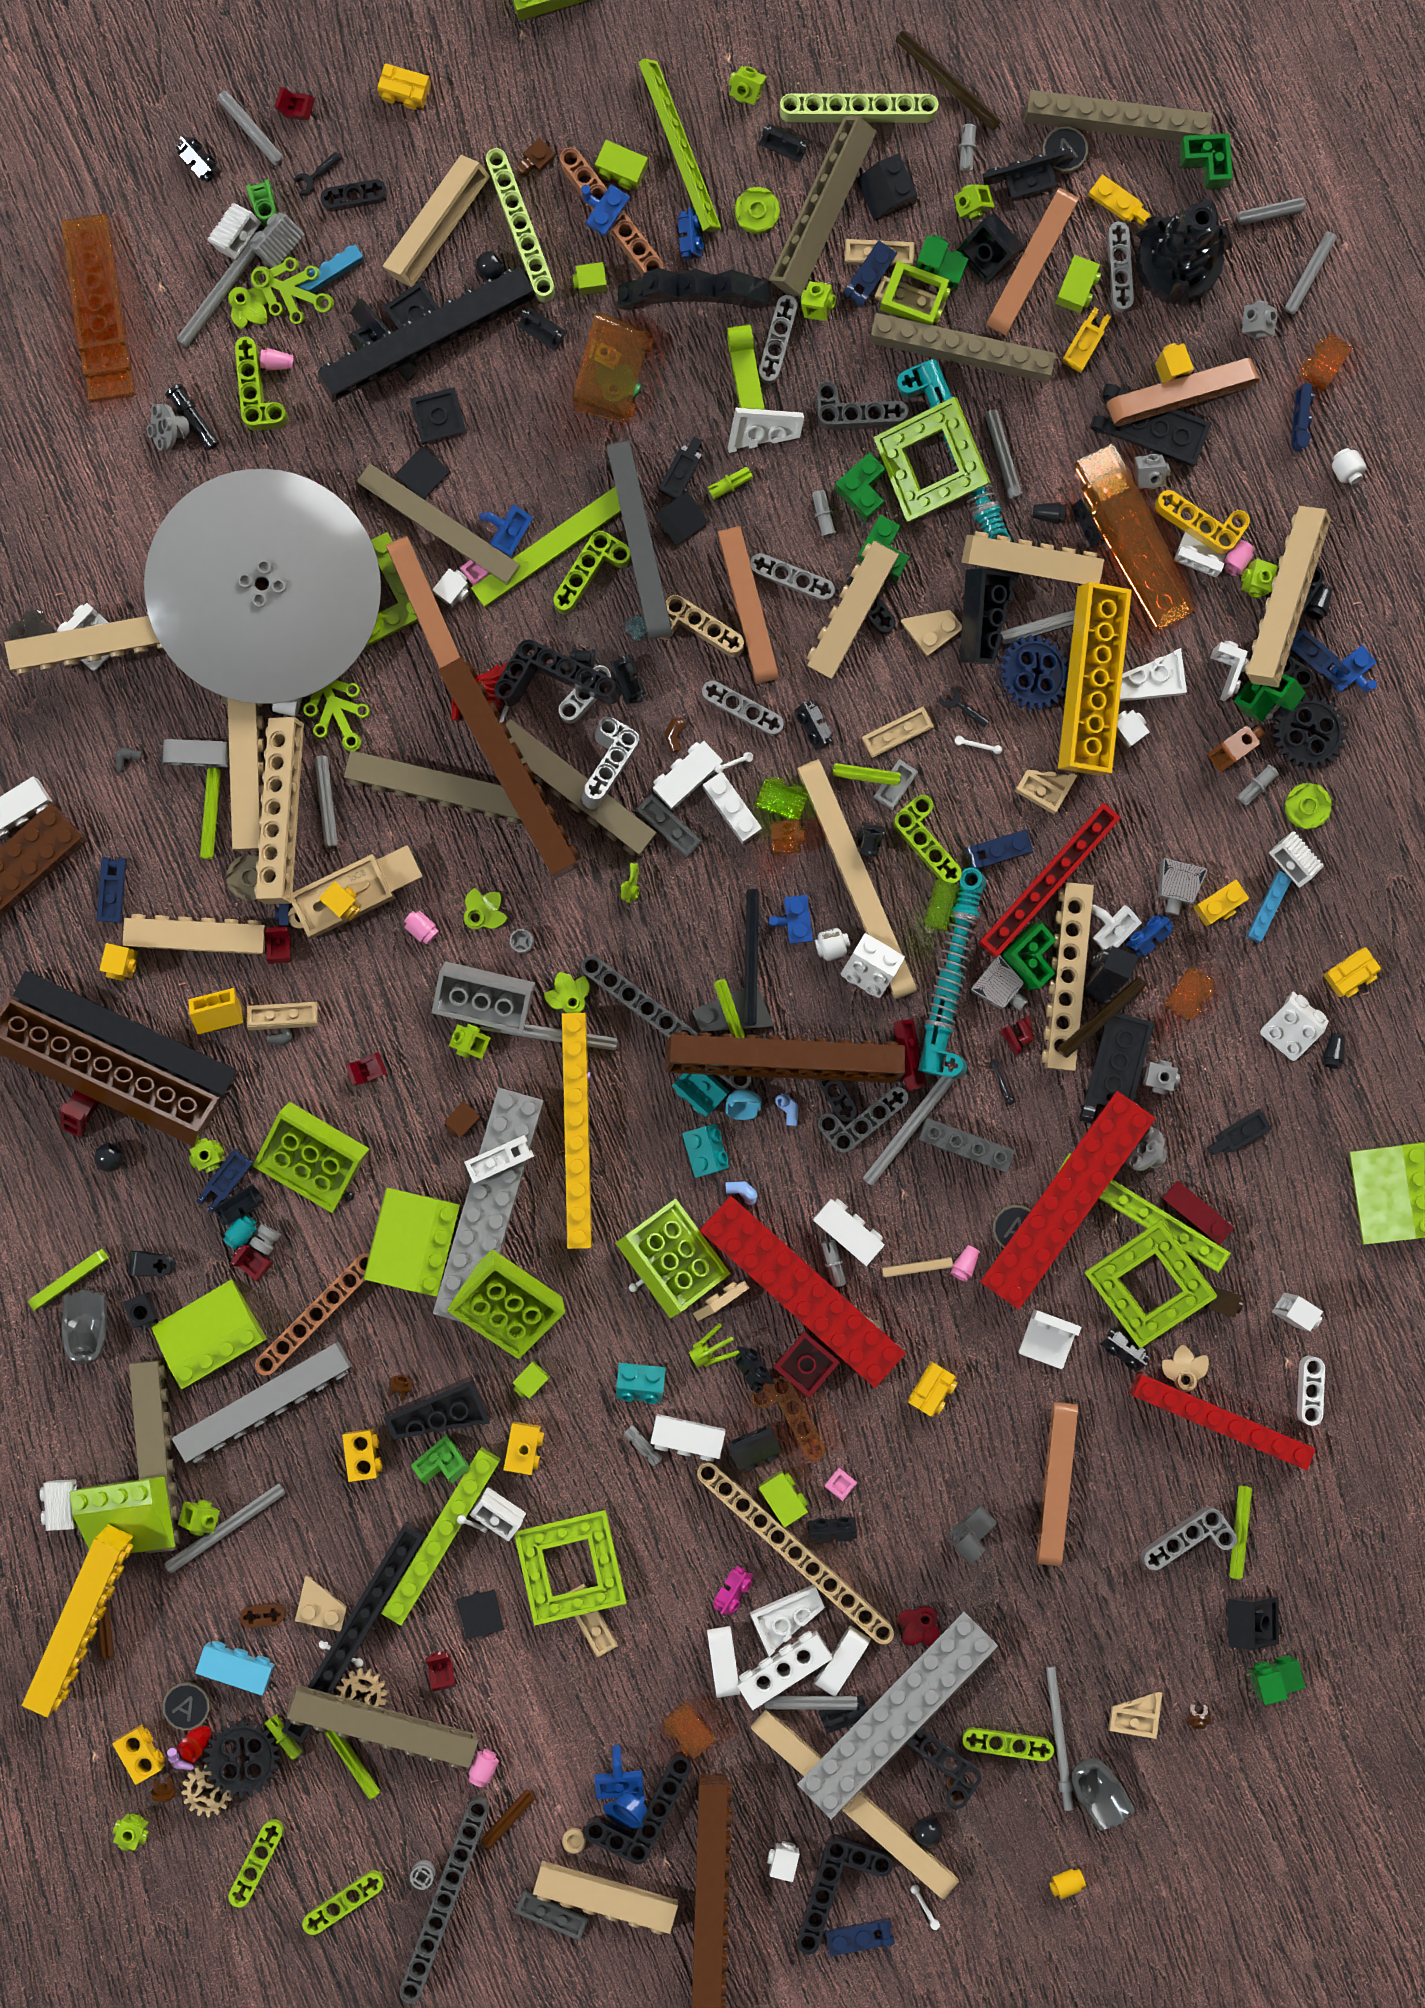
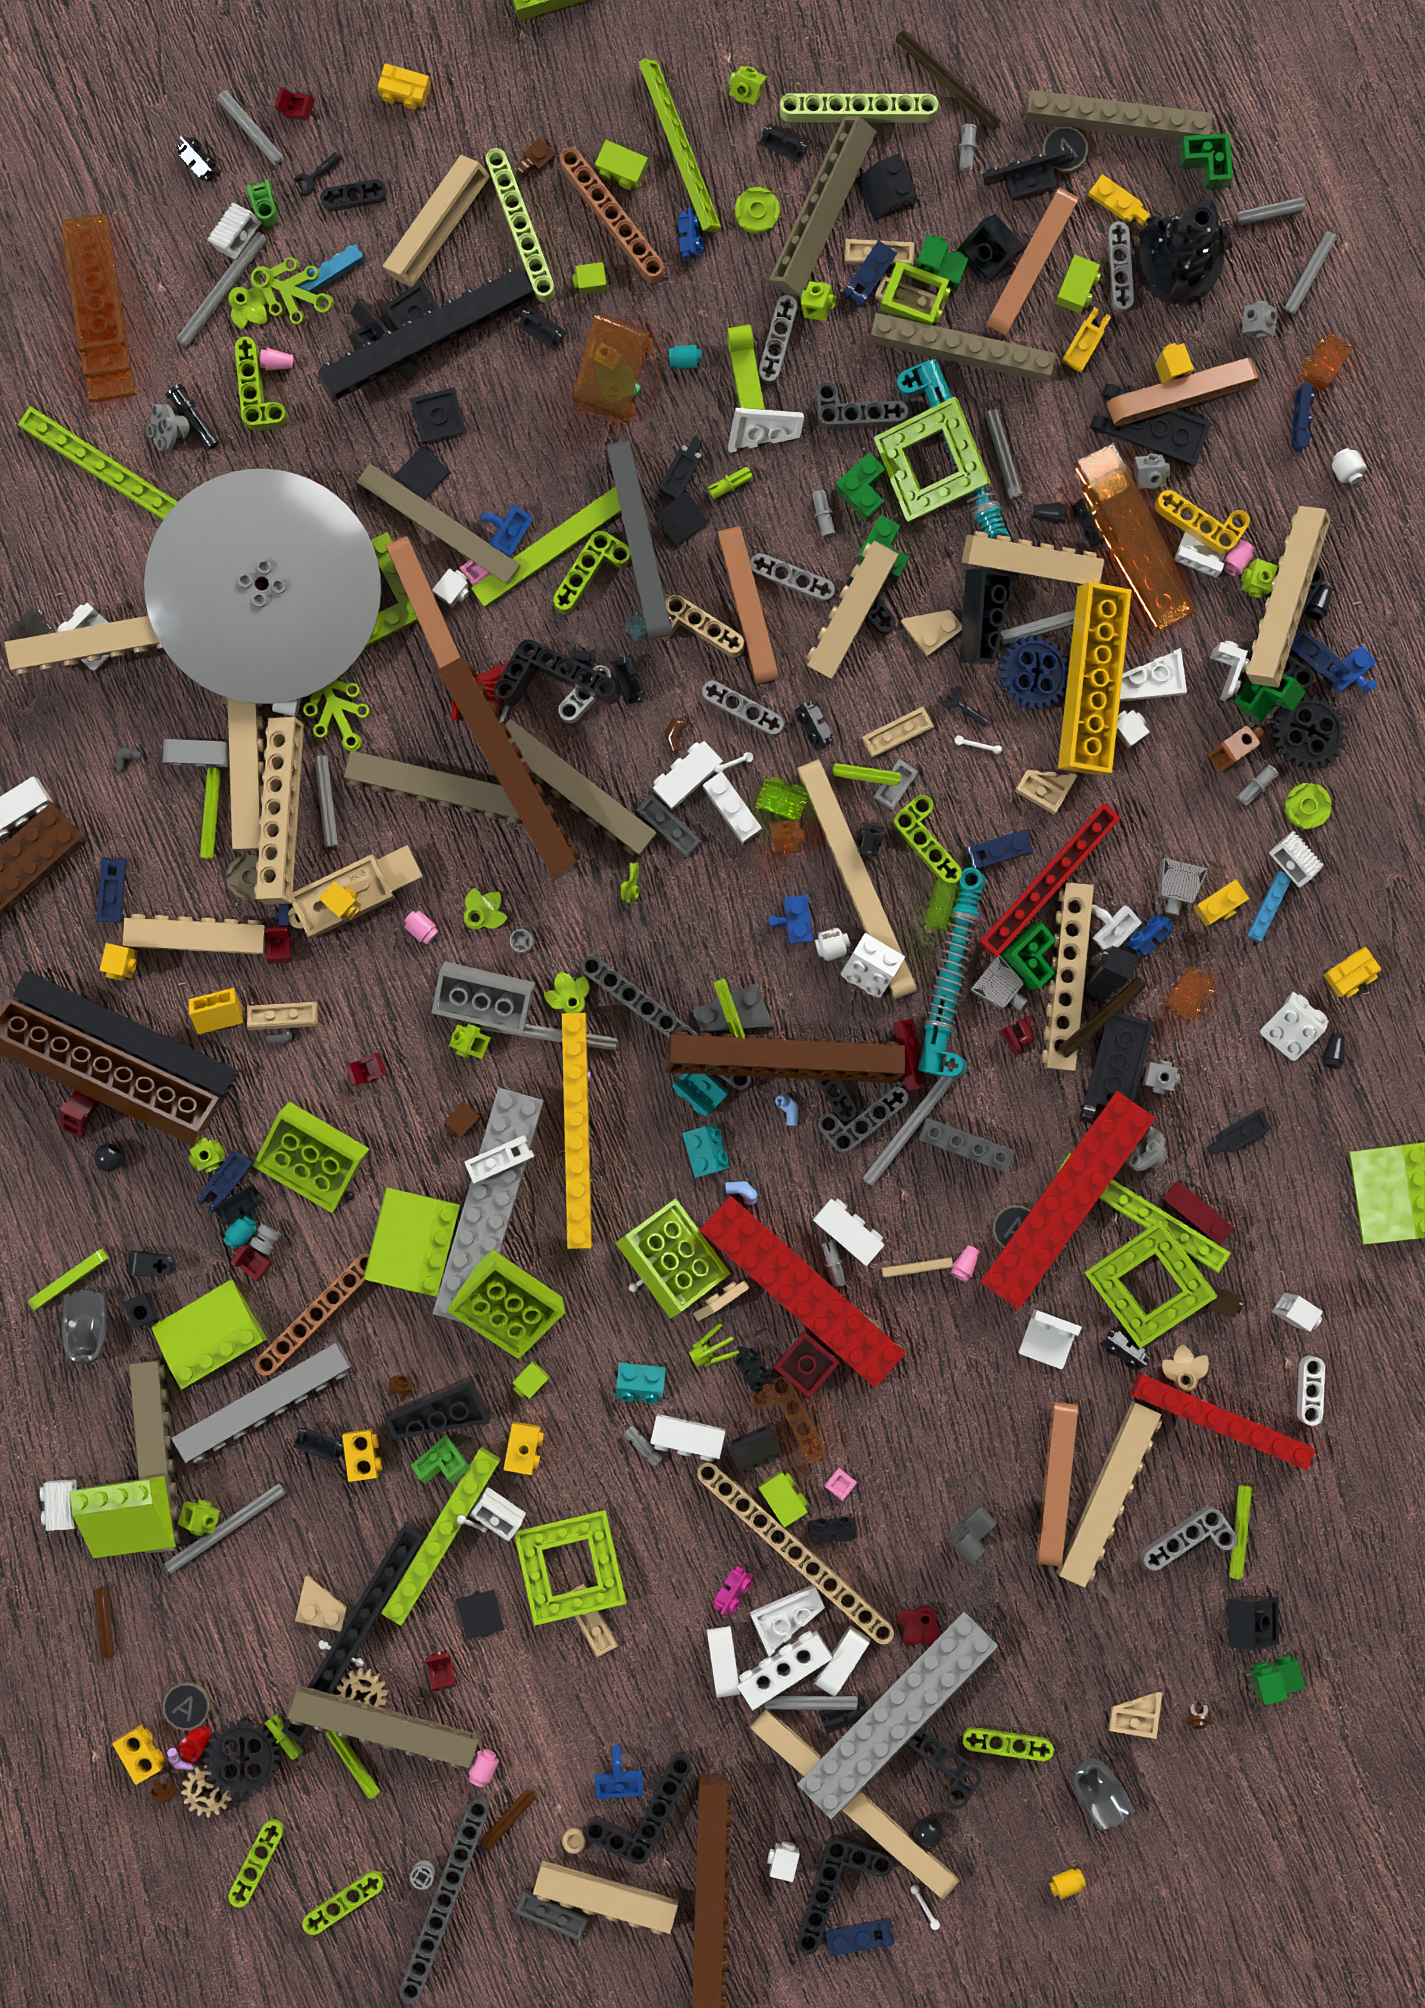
yellow brick [22,1524,134,1718] -> none
lime brick [112,1813,149,1851] -> none
medium azure brick [195,1641,275,1696] -> none
reddish brown beam [240,1602,286,1628] -> none
light grey brick [250,212,304,267] -> none
black piece [475,251,504,280] -> none
blue plate [581,185,630,237] -> none
light grey beam [581,717,639,809] -> none
blue piece [603,1792,647,1829] -> none
black arch [618,268,770,310] -> none
clear orange brick [663,1700,716,1759] -> none
medium azure hair [726,1089,761,1120] -> none
black axle [744,889,759,1026] -> none
yellow brick [907,1361,957,1417] -> none
lime brick [954,184,994,221] -> none
black hinge [990,1059,1015,1105] -> none
light grey bar [1046,1666,1074,1811] -> none
none -> lime tile [18,406,178,520]
none -> black hinge [293,1426,344,1464]
none -> teal brick [669,345,702,369]
none -> tan brick [1056,1401,1162,1587]

